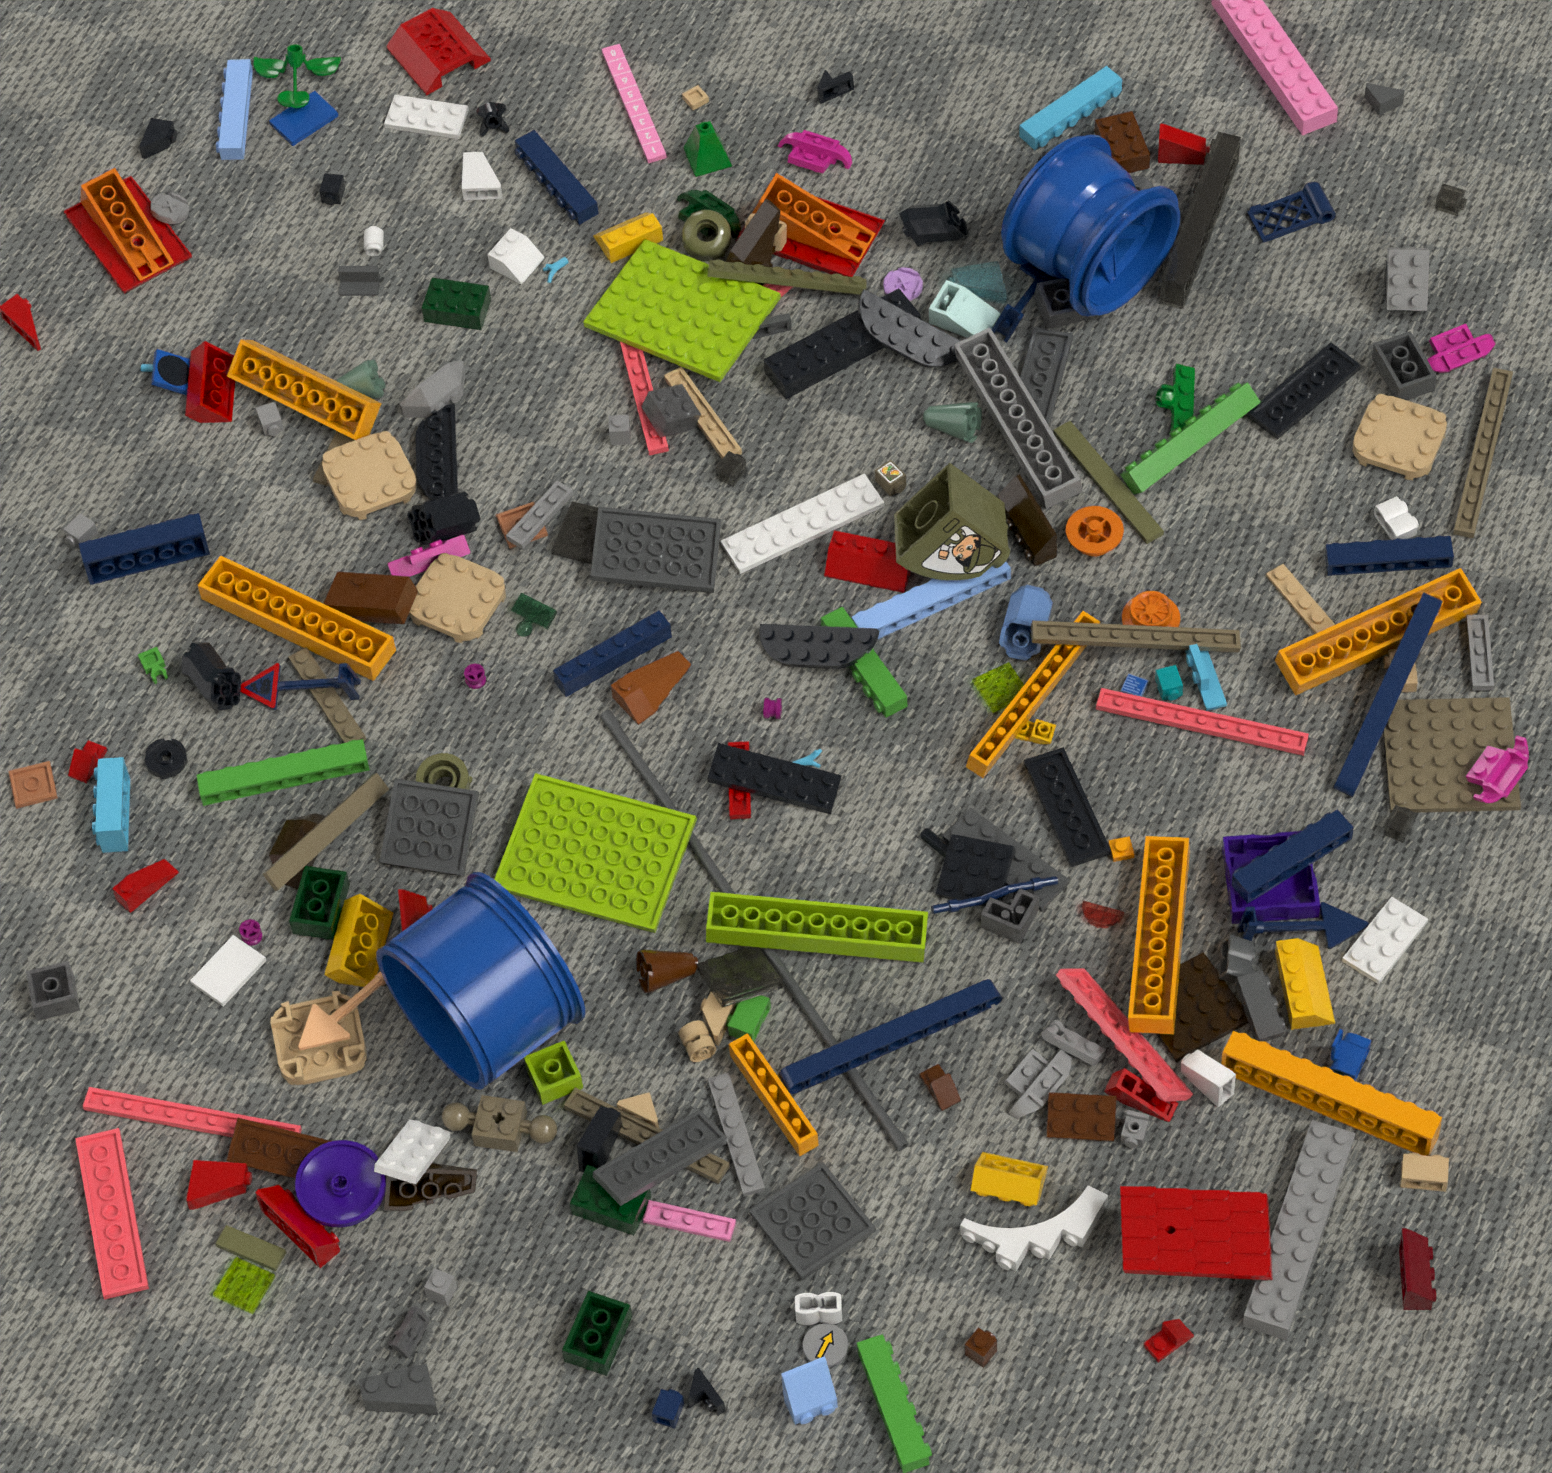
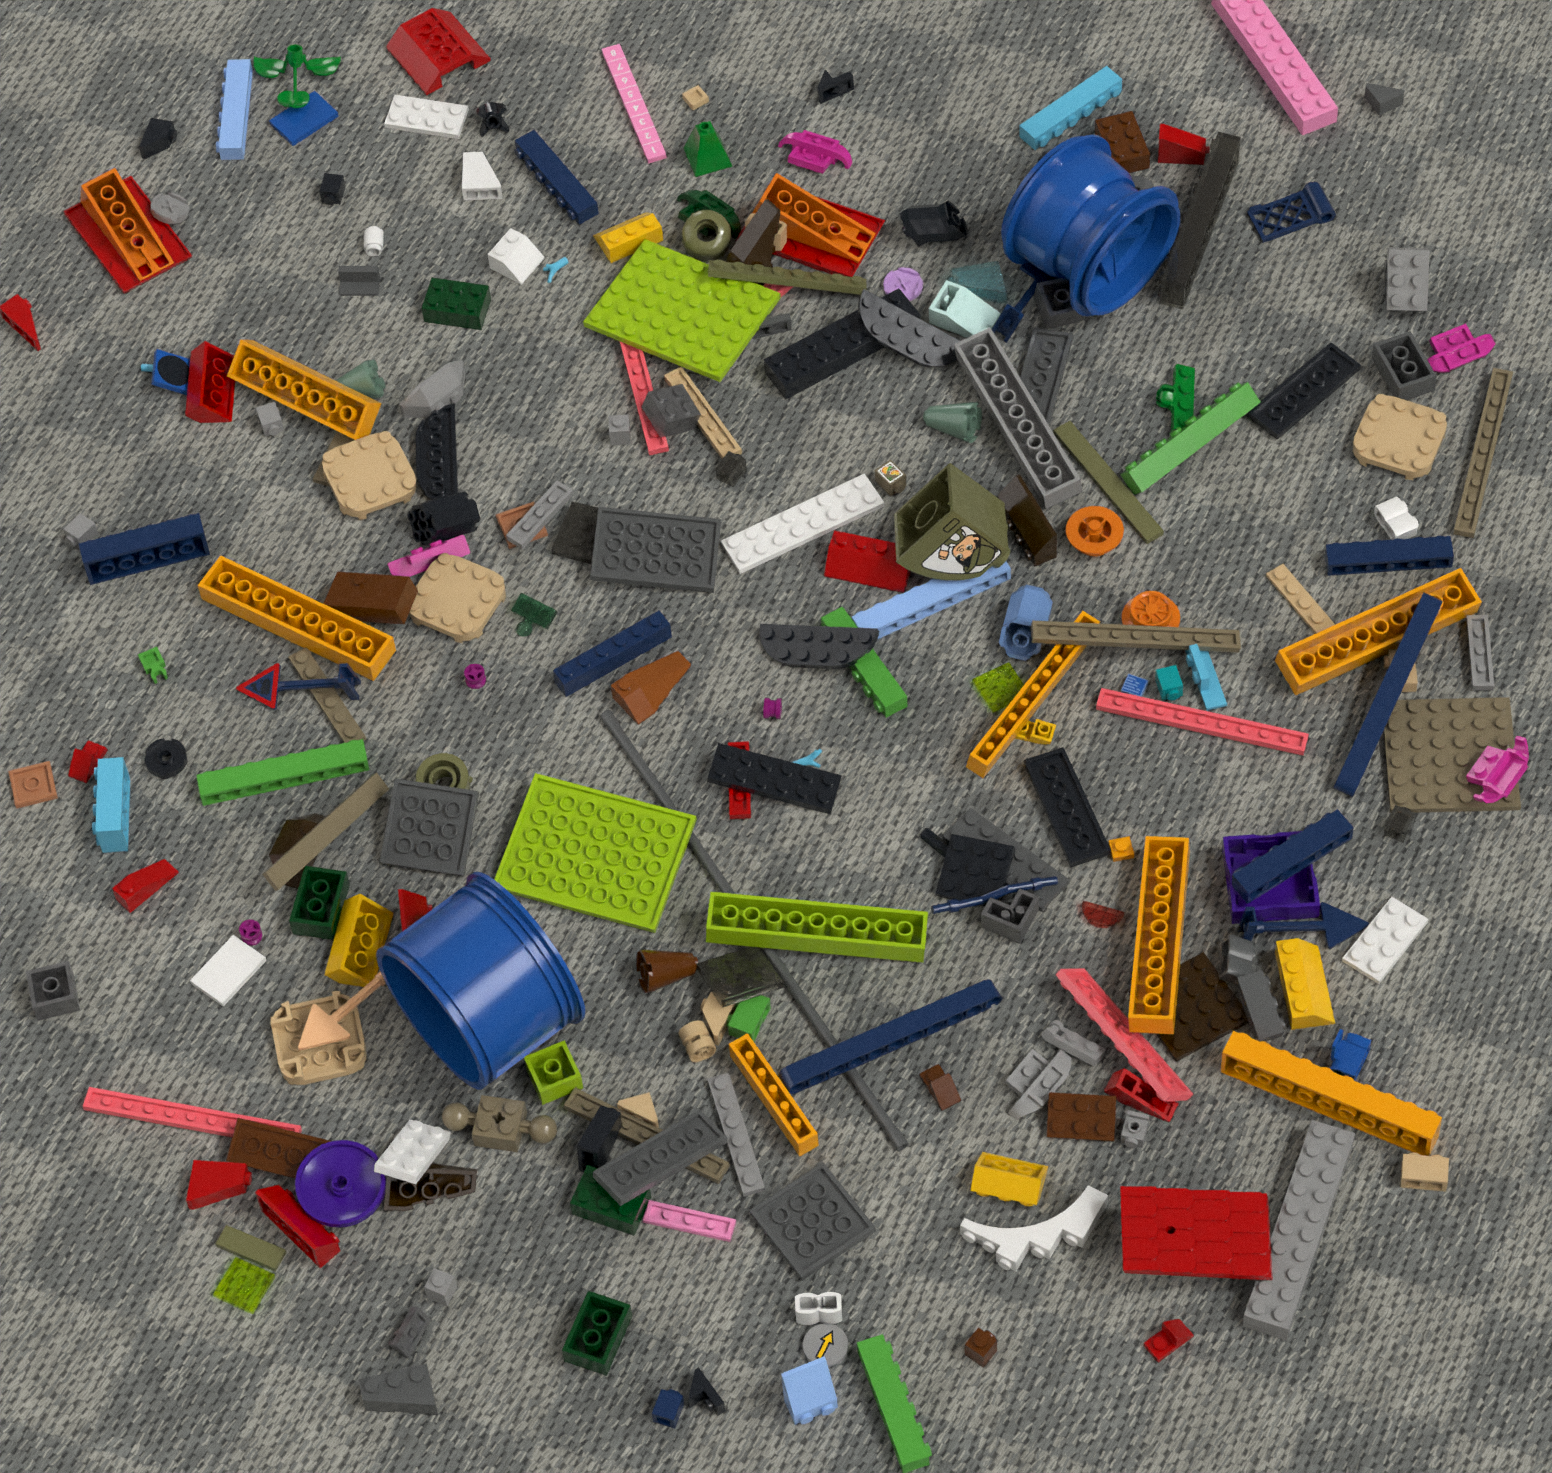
coral plate [75,1128,149,1299] -> none
black brick [182,642,241,710] -> none
white slope [1181,1049,1236,1107] -> none
dark red slope [1399,1228,1436,1310] -> none
clear smoke brick [1435,184,1467,216] -> none

